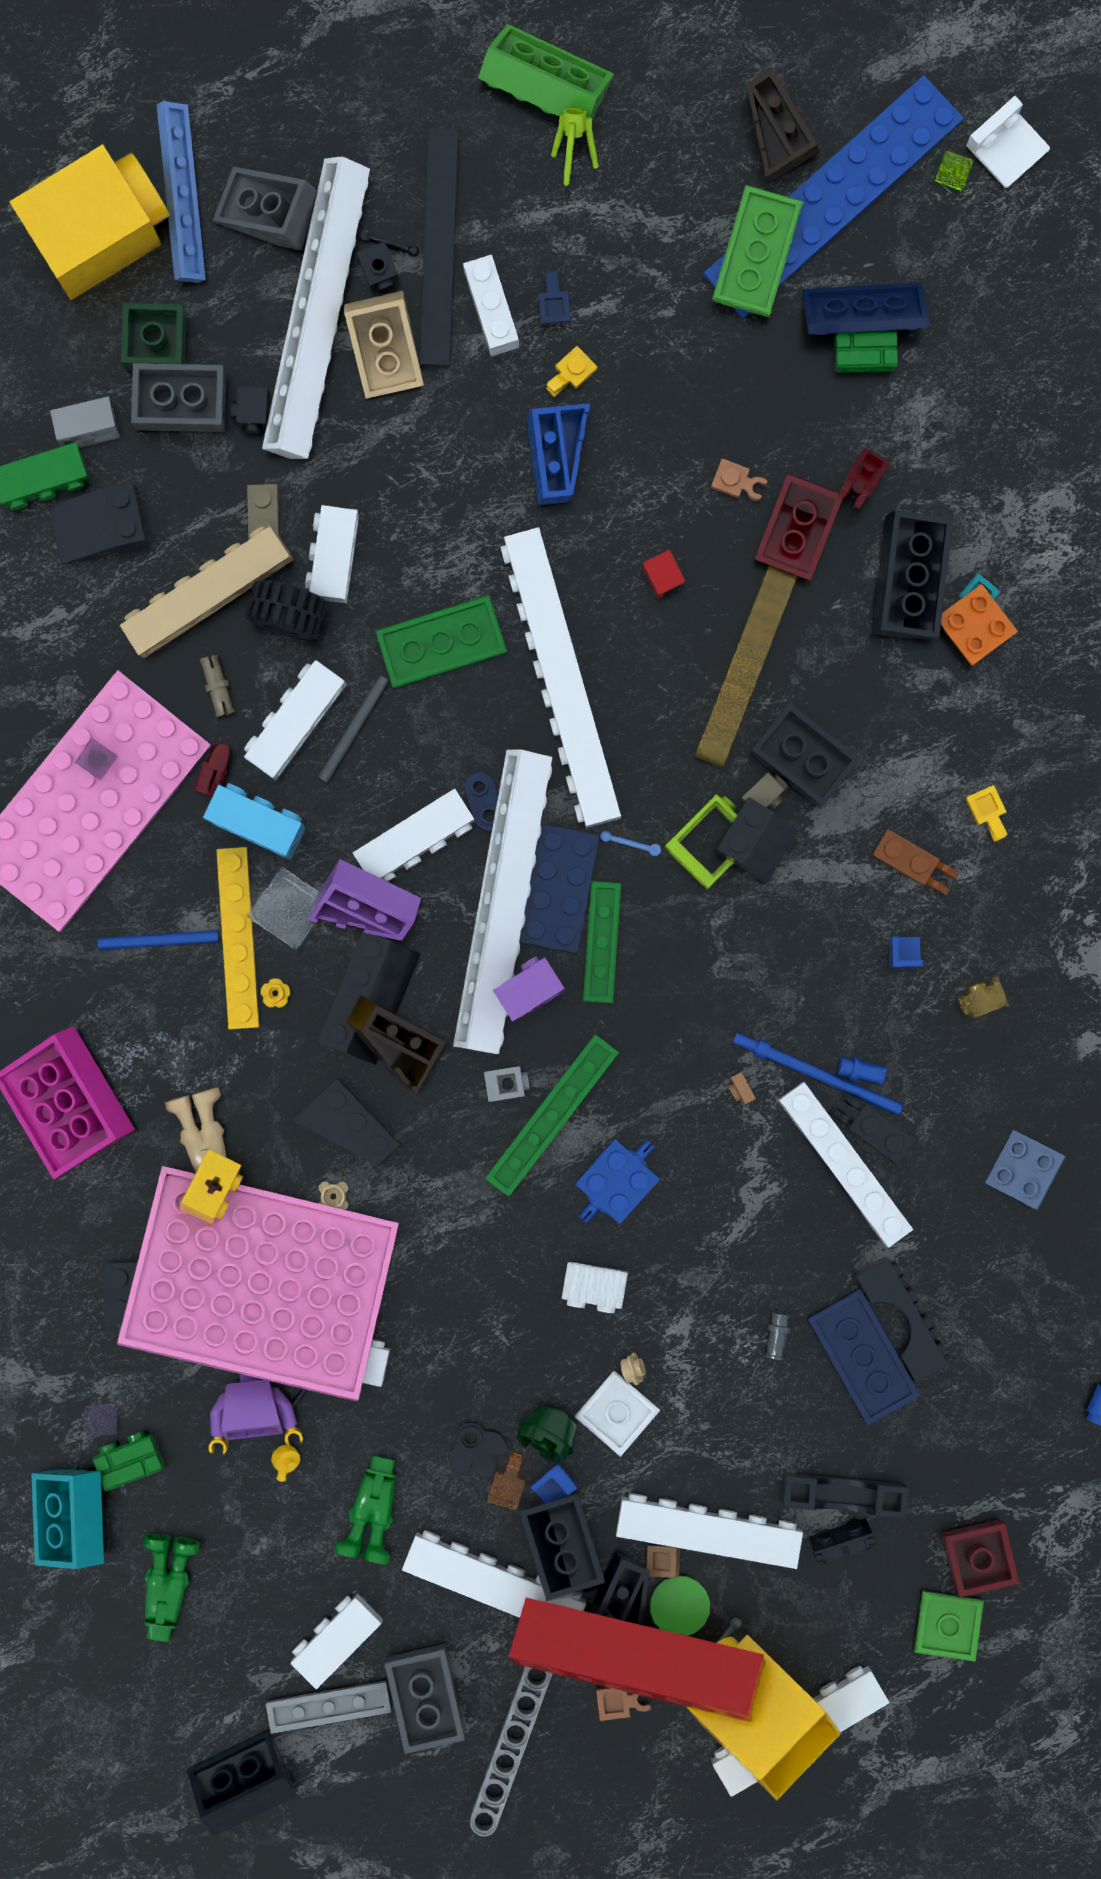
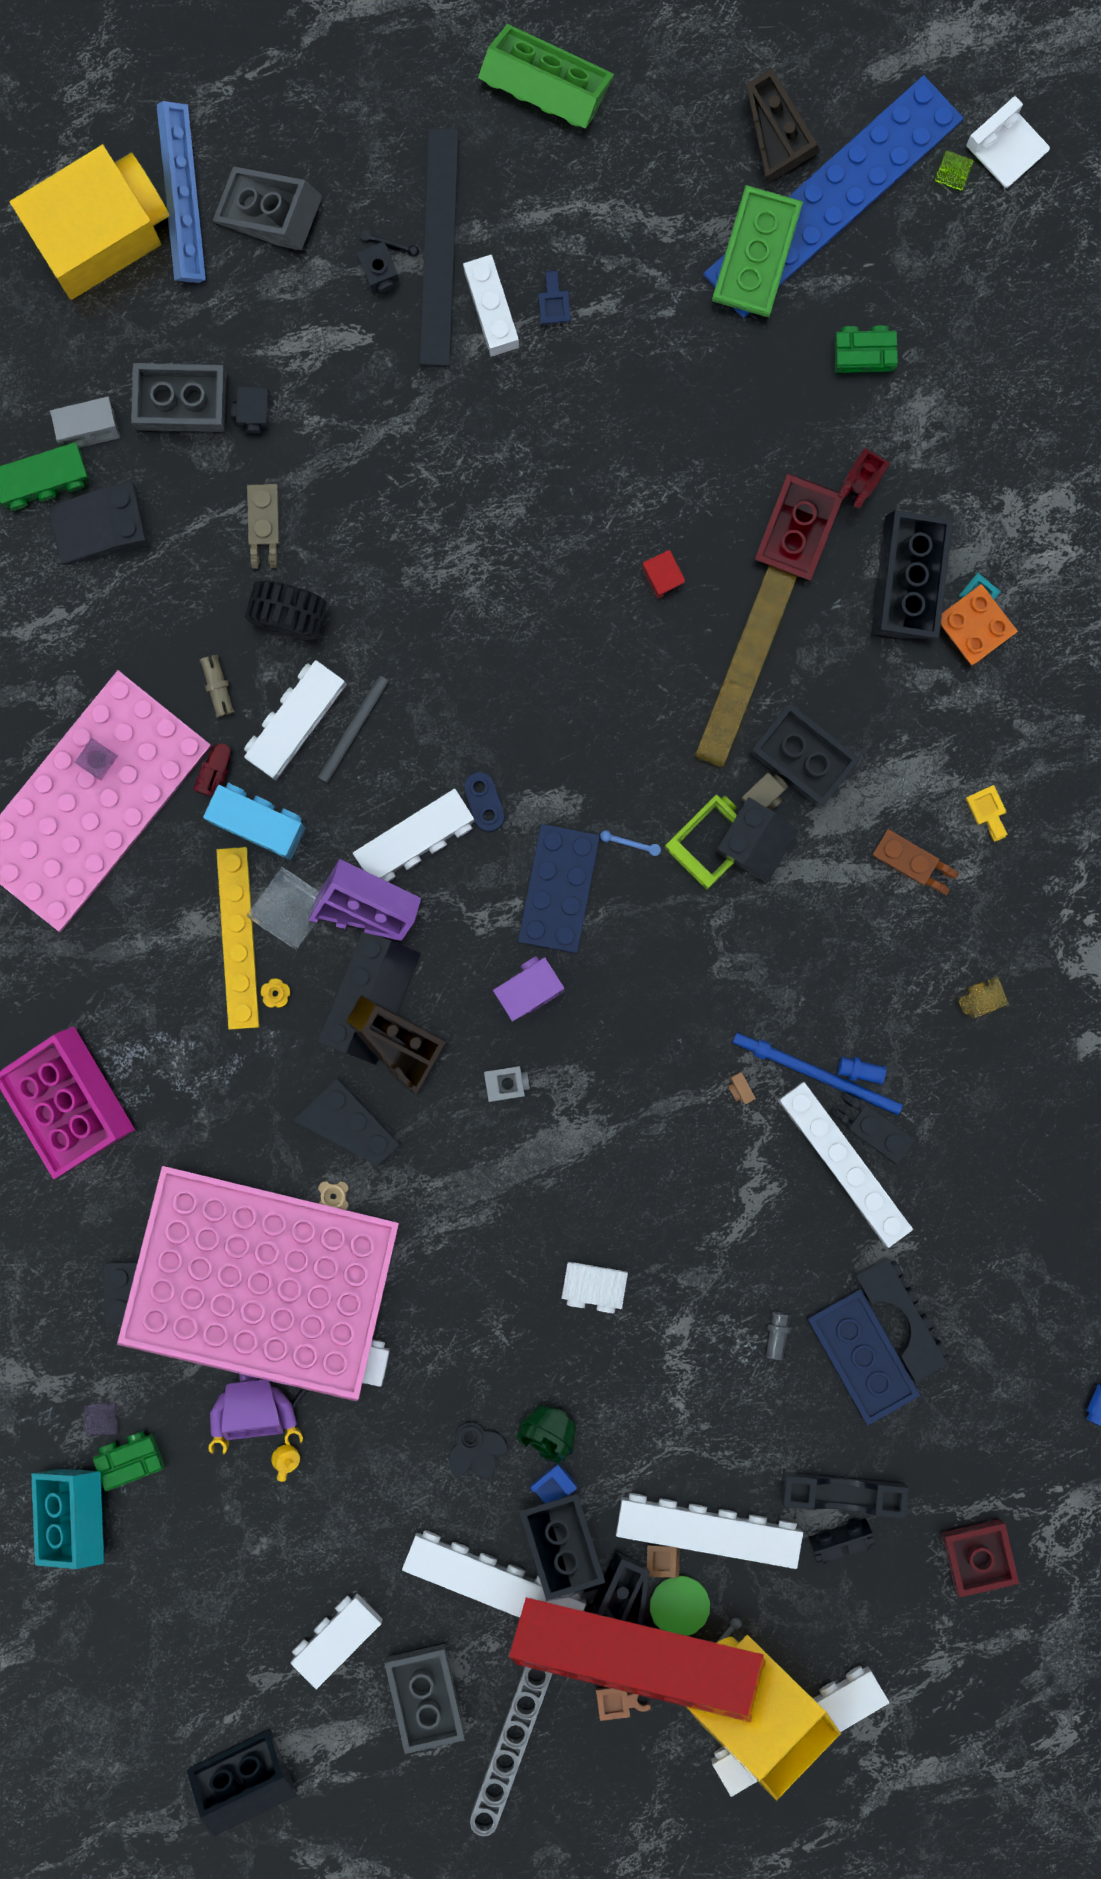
blue bar [97,930,219,950] -> none
tan brick [119,526,294,658] -> none
dark green brick [121,303,187,371] -> none
green piece [143,1534,200,1642] -> none
tan piece [165,1087,227,1173] -> none
yellow brick [179,1149,243,1225] -> none
white brick [262,156,370,459] -> none
light grey plate [266,1680,392,1734] -> none
white brick [305,505,359,603] -> none
green piece [333,1455,397,1565] -> none
tan slope [344,291,424,399] -> none
green tile [375,595,507,689] -> none
white brick [453,750,552,1054] -> none
green plate [485,1034,619,1197] -> none
clear orange plate [487,1452,525,1511] -> none
white brick [500,527,621,828] -> none
blue wedge [526,403,590,505] -> none
yellow plate [546,346,597,397] -> none
lime plant [551,108,599,186] -> none
blue plate [574,1138,660,1224] -> none
white tile [575,1370,660,1457] -> none
green tile [583,881,621,1004] -> none
tan plate [621,1353,646,1385] -> none
nougat plate [711,458,767,501] -> none
dark blue plate [803,283,929,335] -> none
blue panel [889,936,923,968] -> none
bright green plate [914,1590,984,1662] -> none
sand blue hinge [985,1130,1066,1210] -> none

